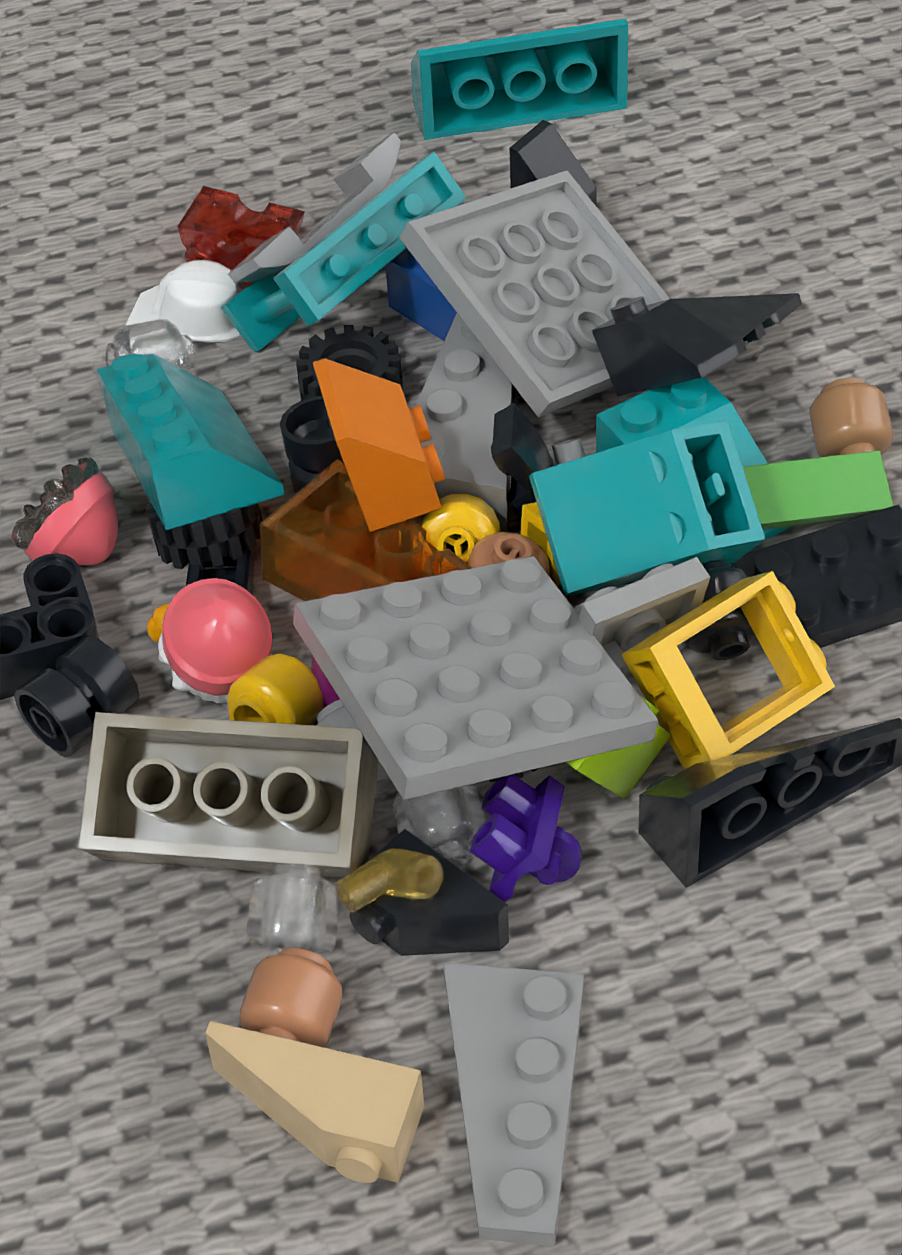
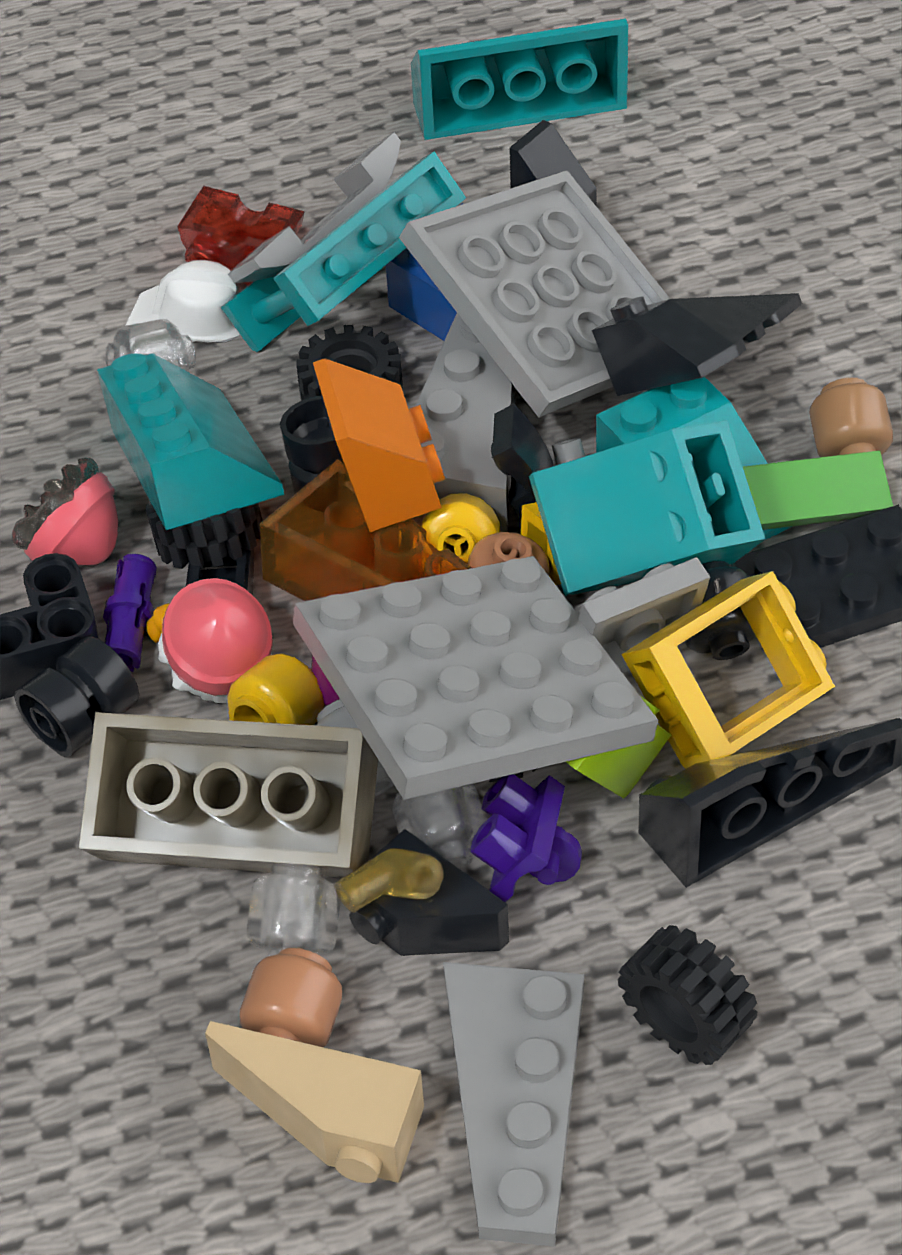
none -> dark purple pin [103,554,157,672]
none -> black tyre [618,925,758,1065]

